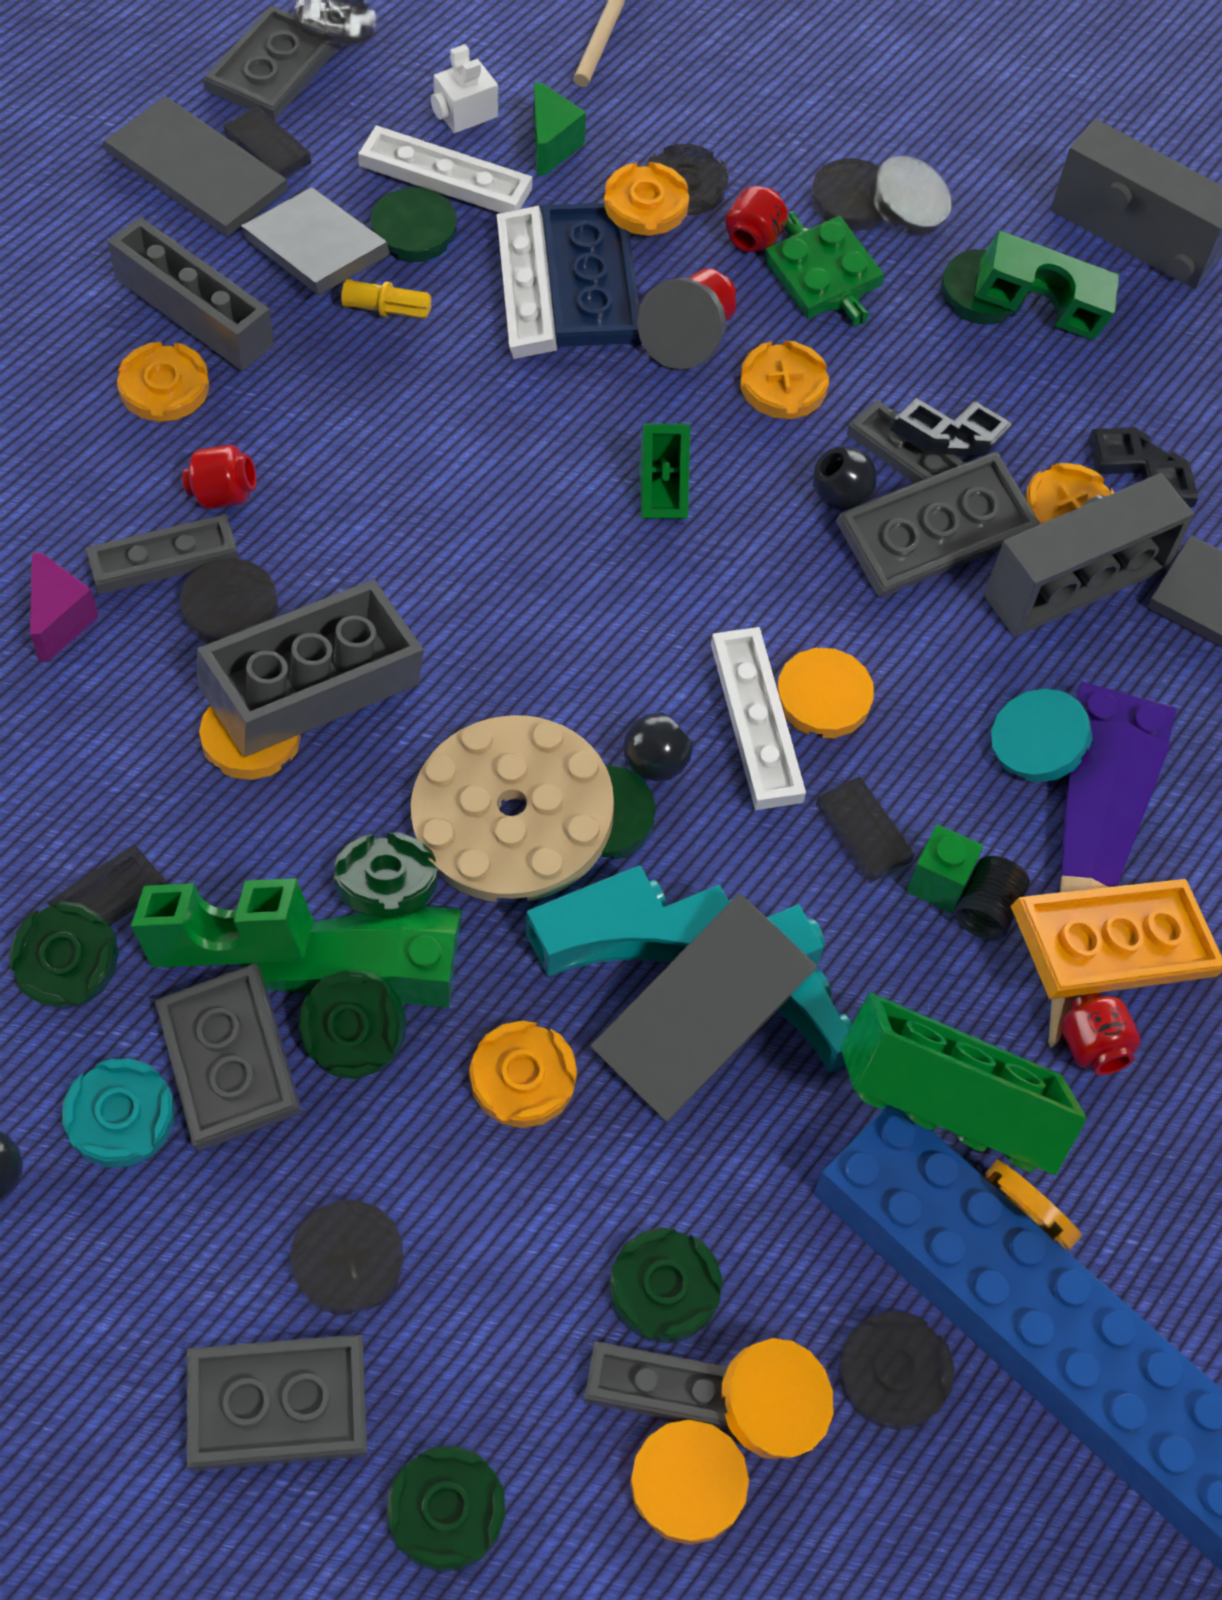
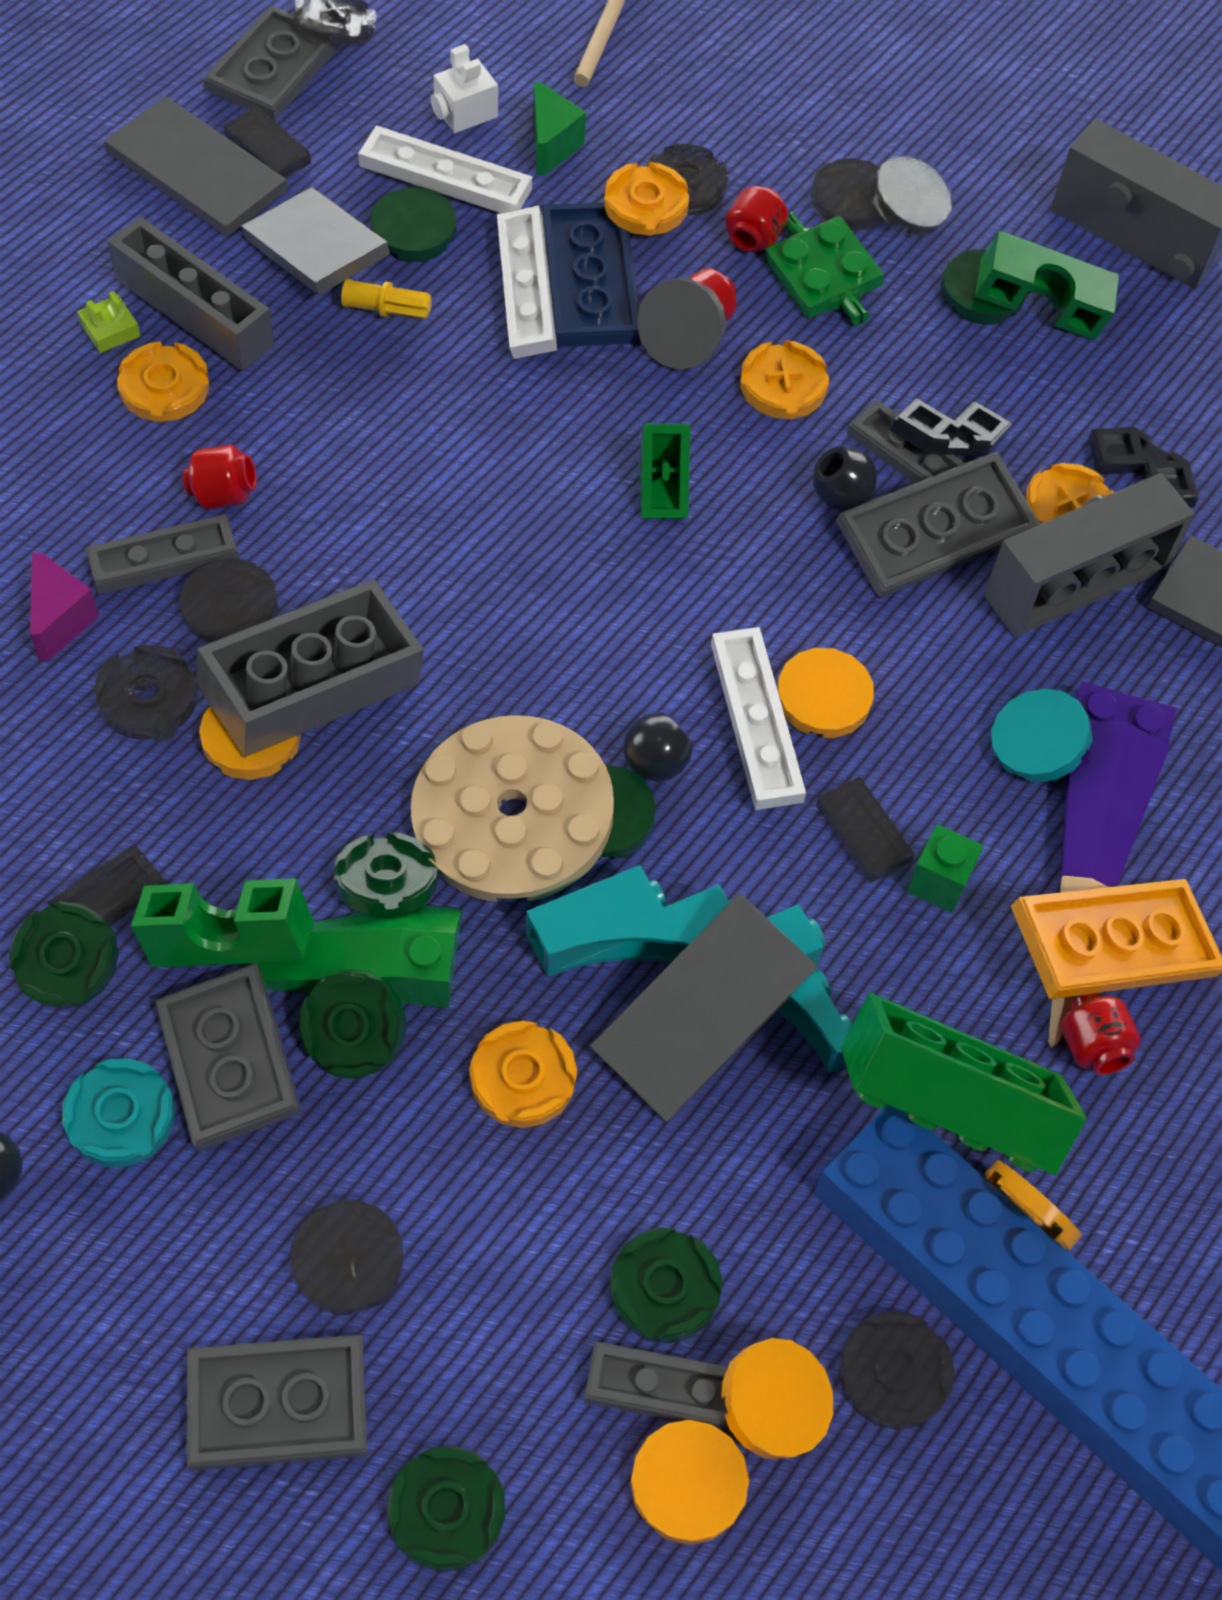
black piece [954,856,1030,939] -> none
none -> lime tile [77,291,140,353]
none -> clear smoke plate [94,645,198,742]

